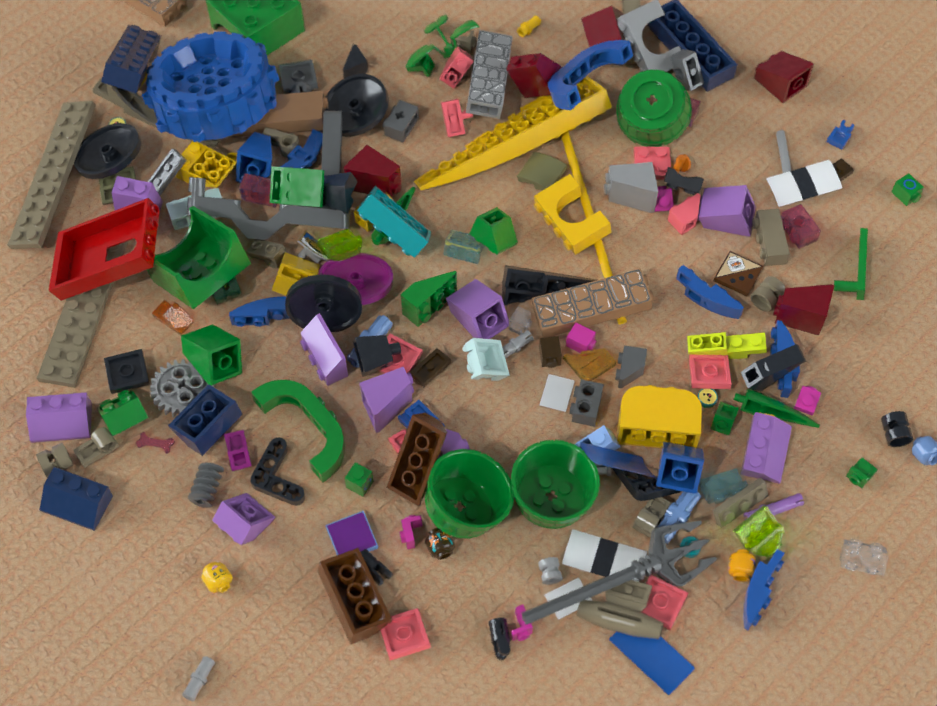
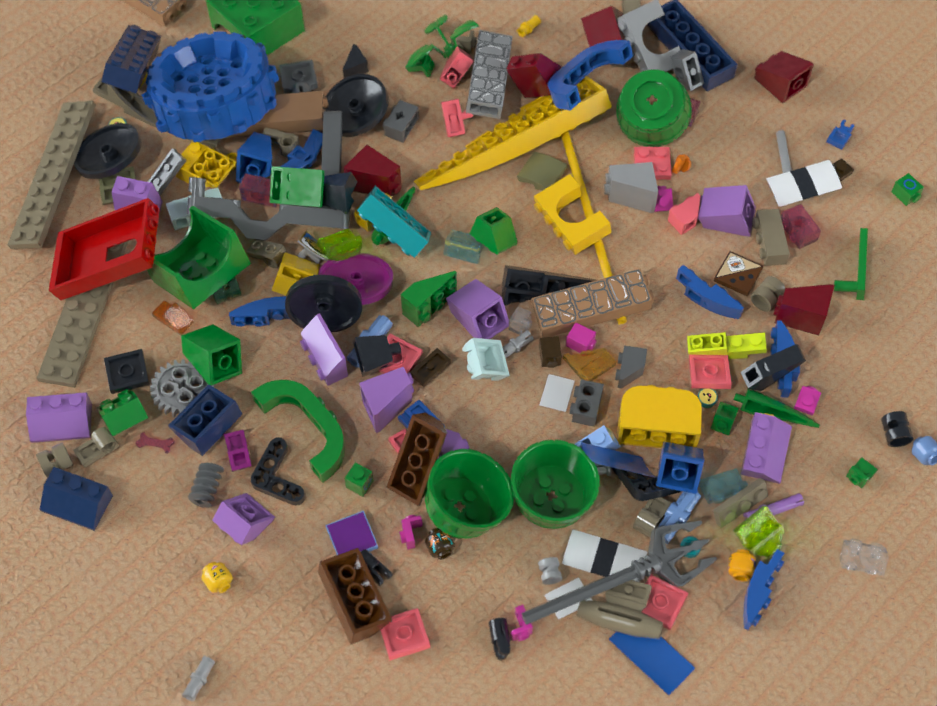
black brick [664,167,704,195] -> none

